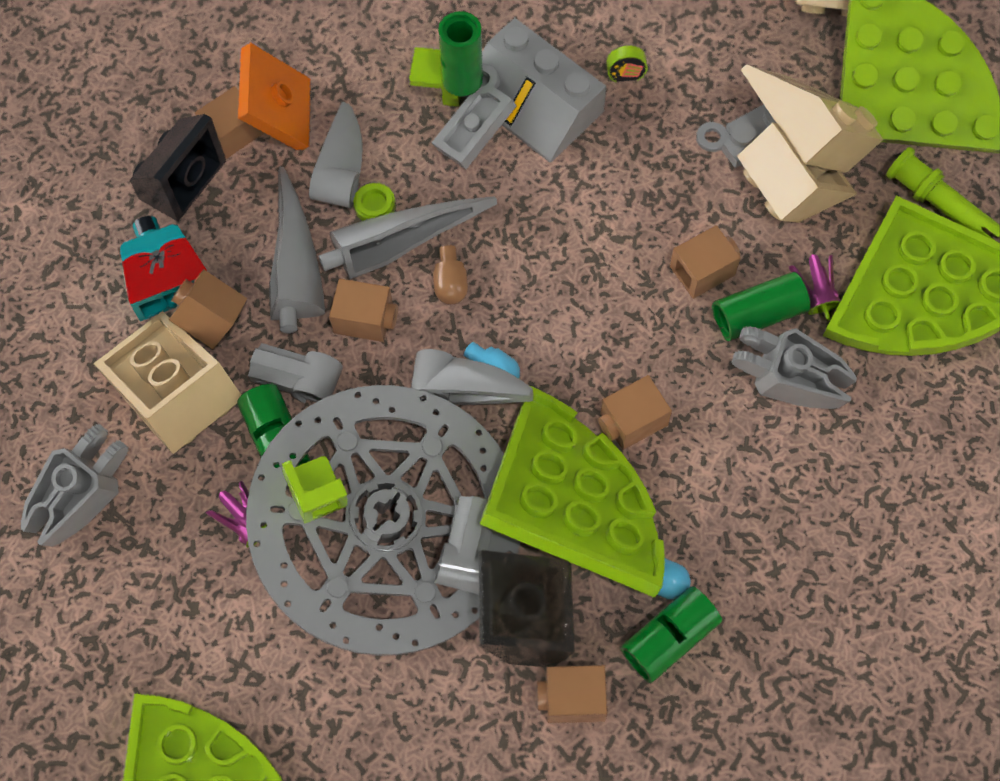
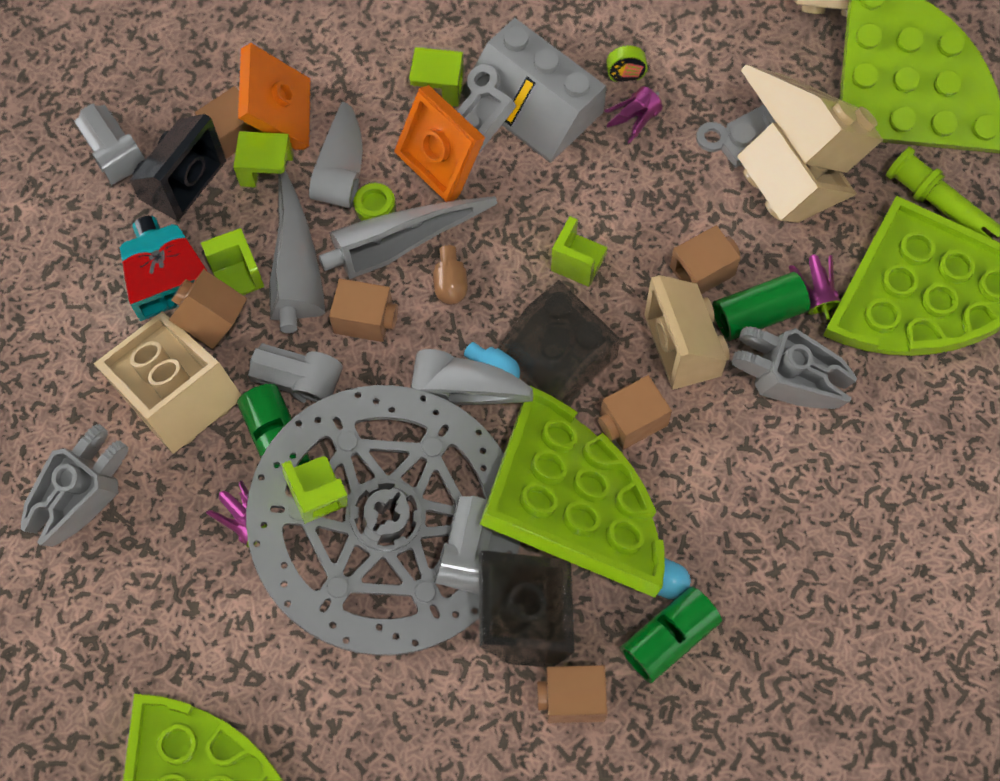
green pin [438,11,483,96] -> none
none -> light grey piece [74,104,145,186]
none -> lime panel [201,228,264,295]
none -> lime panel [233,131,294,187]
none -> orange plate [394,85,486,202]
none -> clear smoke slope [498,280,620,404]
none -> lime panel [551,216,608,287]
none -> flat silver piece [604,86,662,143]
none -> tan slope [644,275,730,390]

